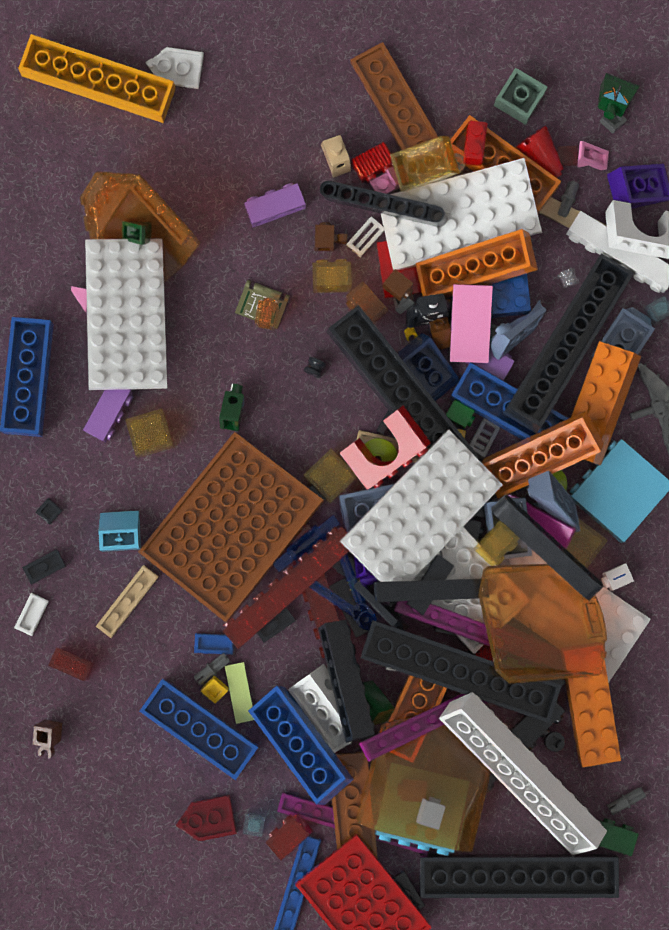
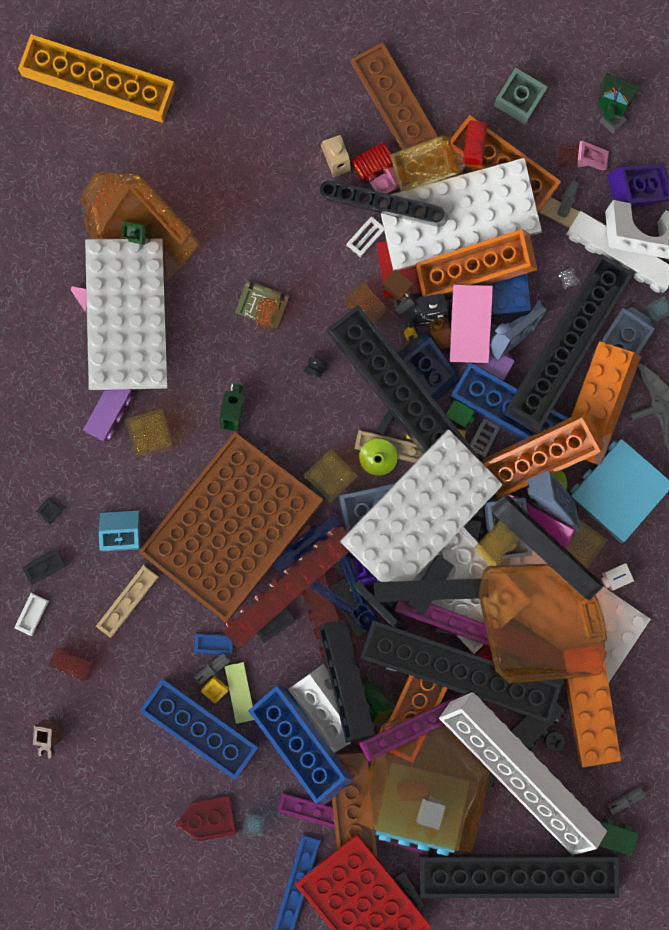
blue brick [0,317,54,437] -> none
white tile [145,47,204,89] -> none
medium lavender brick [244,183,306,227] -> none
clear red brick [265,813,313,860] -> none
clear yellow brick [312,259,352,293] -> none
reddish brown brick [315,222,347,252] -> none
arch [340,406,431,490] -> none
red cone [515,126,563,178] -> none

